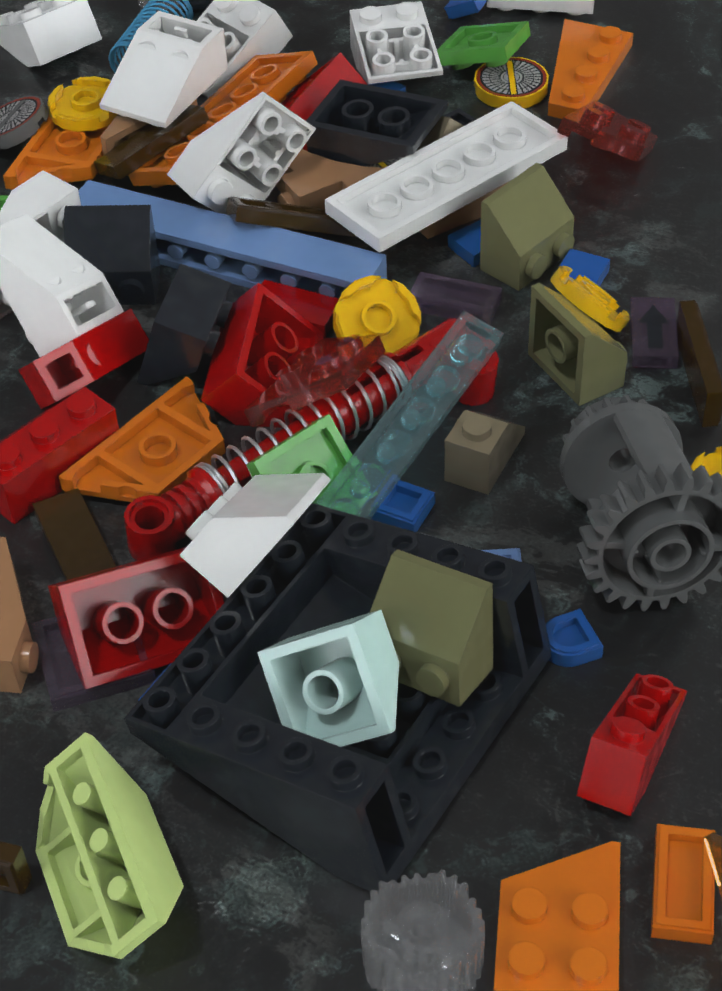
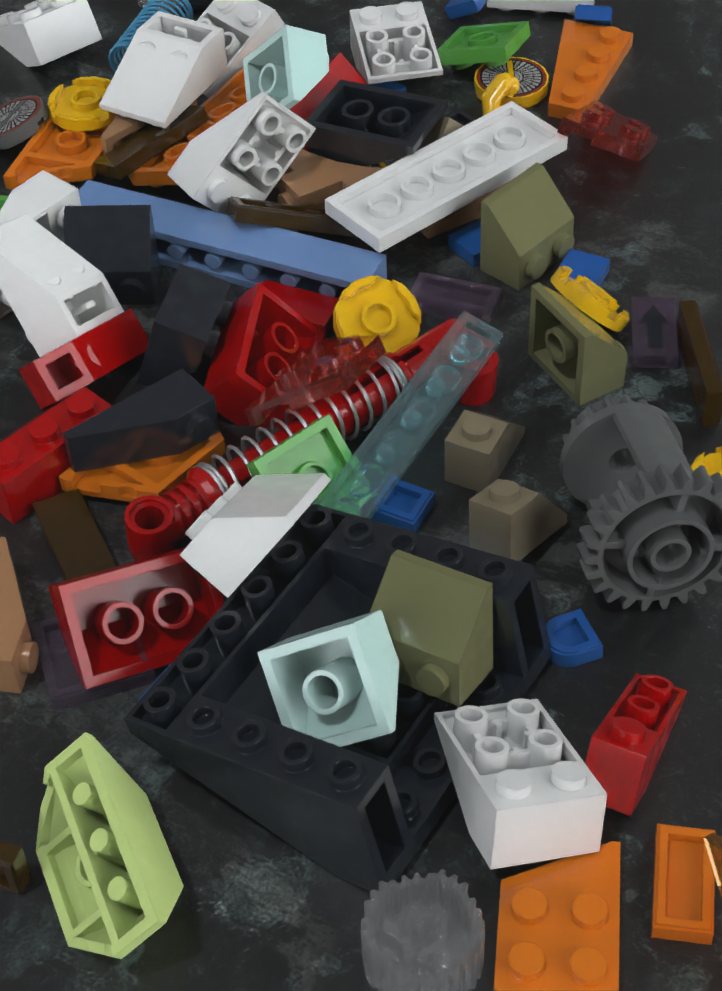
none -> black slope [62,368,220,472]
none -> light aqua slope [243,25,329,109]
none -> white slope [434,698,607,870]
none -> dark tan slope [469,479,567,561]
none -> yellow arm [481,73,520,116]
none -> blue tile [574,4,613,26]

